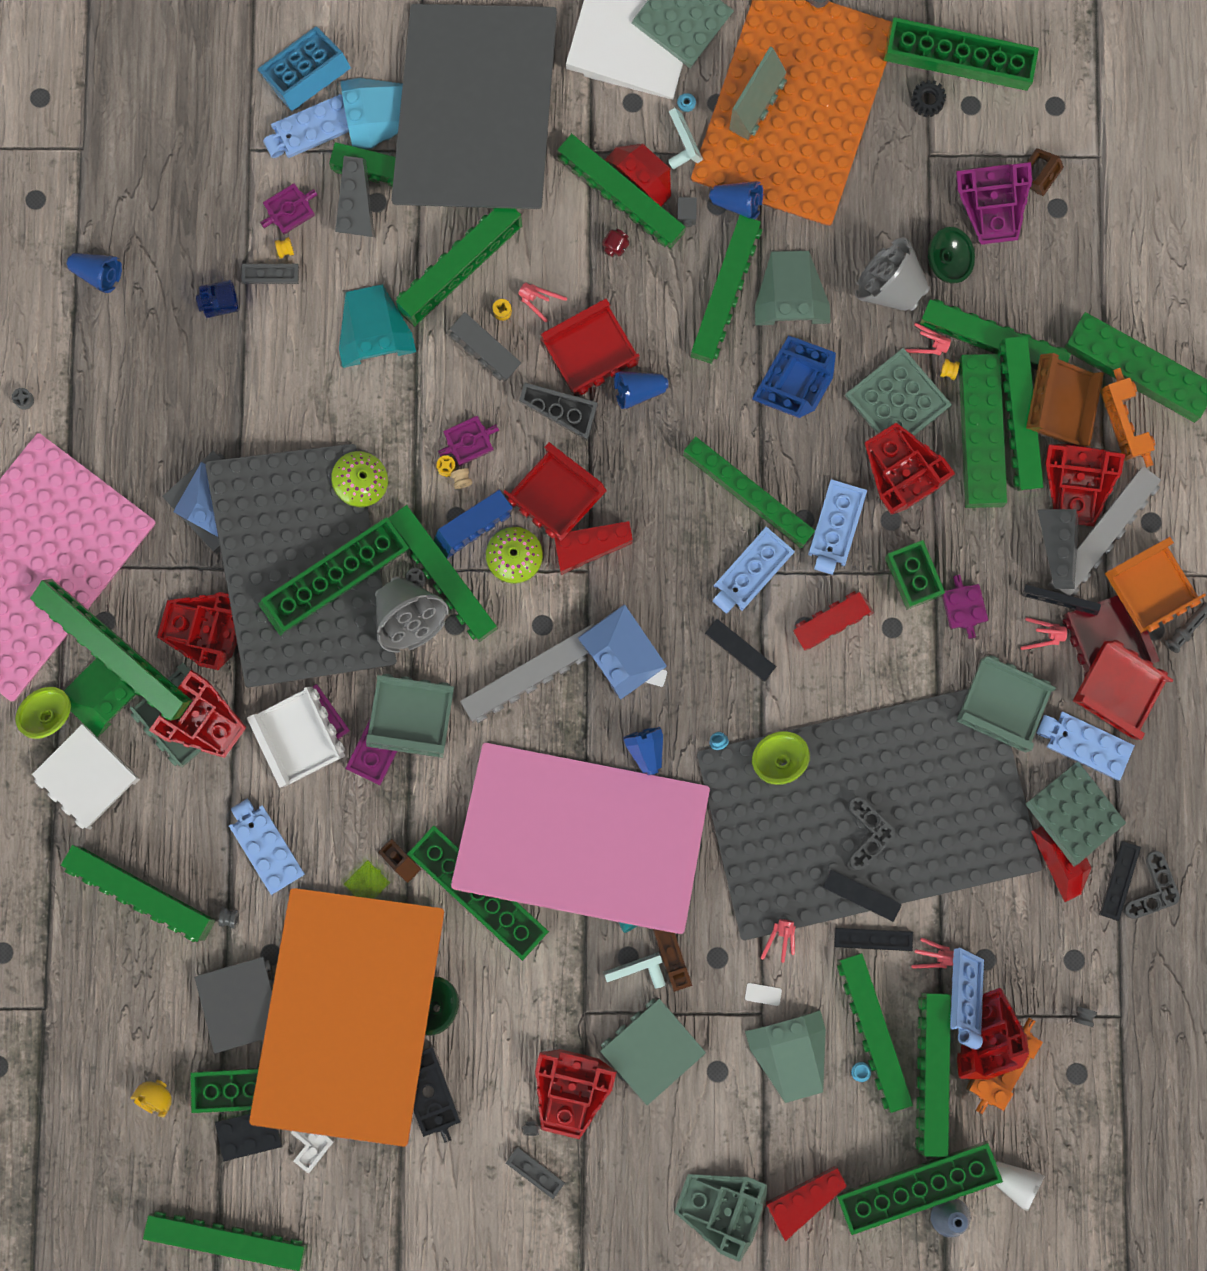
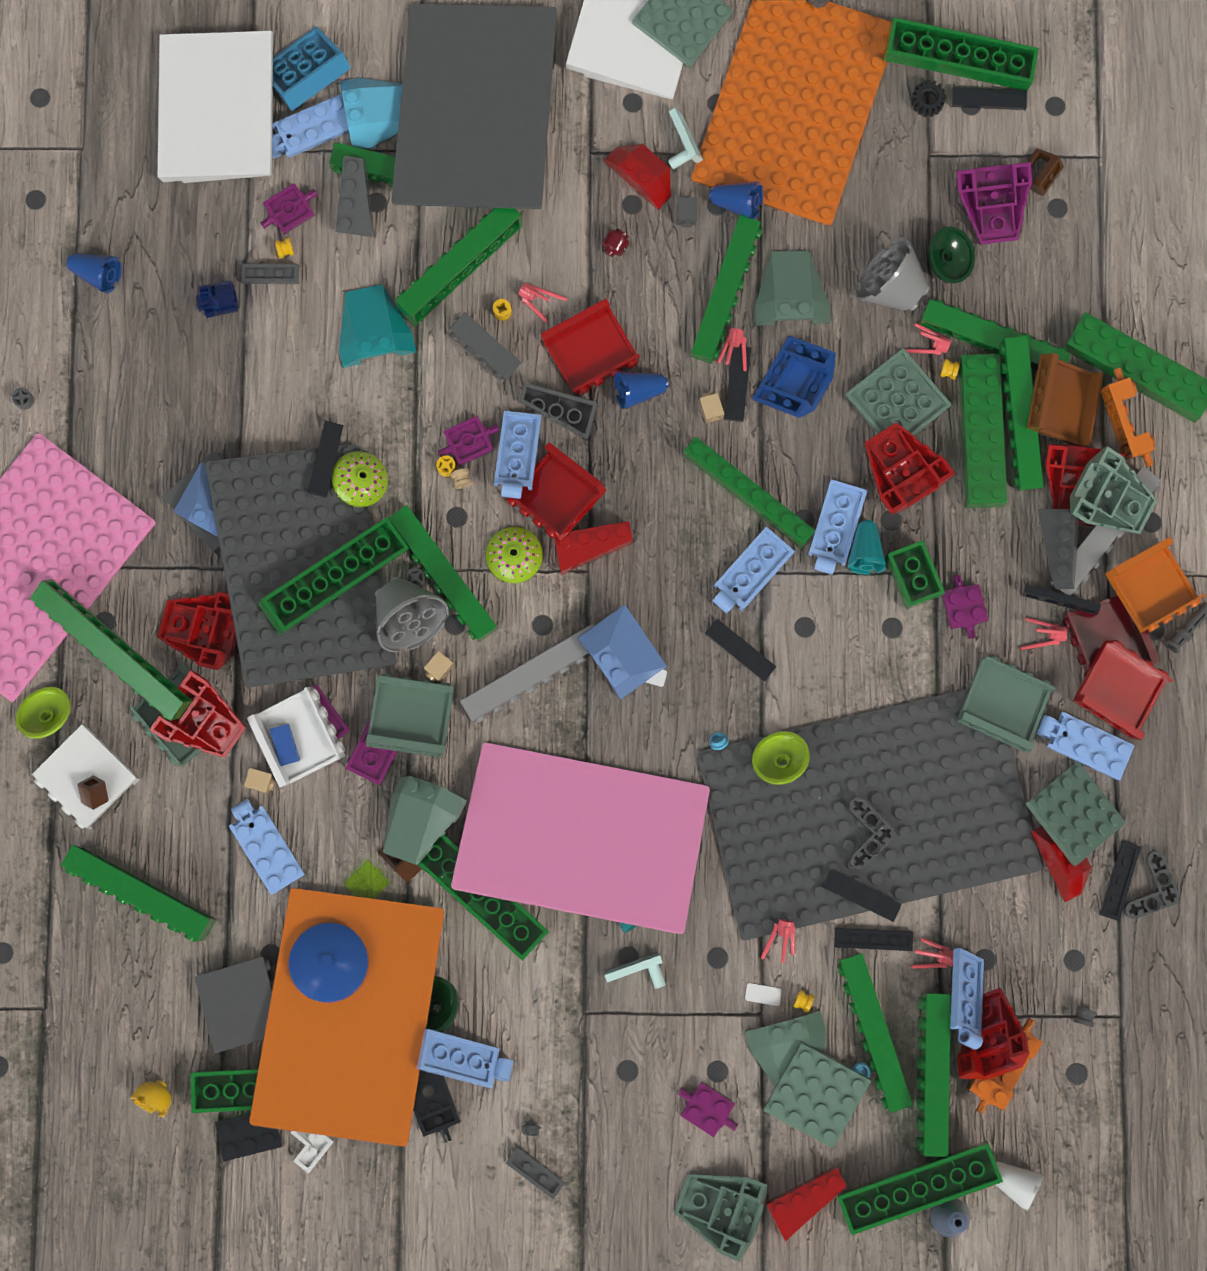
green slope [64,658,140,738] -> none
green brick [143,1211,307,1271] -> none
dark grey wheel [218,907,239,929] -> none
blue wedge [433,490,513,559] -> none
red wedge [535,1049,617,1139] -> none
green brick [557,133,686,249] -> none
sand green panel [600,998,706,1105] -> none
blue cone [623,727,663,775] -> none
reddish brown slope [653,929,692,992] -> none
medium azure plate [677,93,696,112] -> none
sand green slope [729,47,787,140] -> none
red wedge [793,591,874,651] -> none
none -> reddish brown panel [77,775,109,810]
none -> white slope [158,31,273,183]
none -> tan brick [244,768,276,794]
none -> blue tile [269,723,300,766]
none -> blue dish [289,923,369,1003]
none -> black tile [308,420,344,498]
none -> sand green wedge [383,776,466,865]
none -> light blue hinge [417,1029,513,1088]
none -> tan brick [424,651,454,683]
none -> light blue hinge [494,411,542,499]
none -> magenta plate [677,1082,738,1137]
none -> tan brick [699,392,724,424]
none -> coral plant [717,328,747,371]
none -> black tile [724,346,751,422]
none -> sand green plate [763,1041,871,1148]
none -> yellow wheel [793,989,815,1013]
none -> teal cone [848,520,886,575]
none -> black tile [952,87,1027,110]
none -> sand green wedge [1070,446,1158,534]

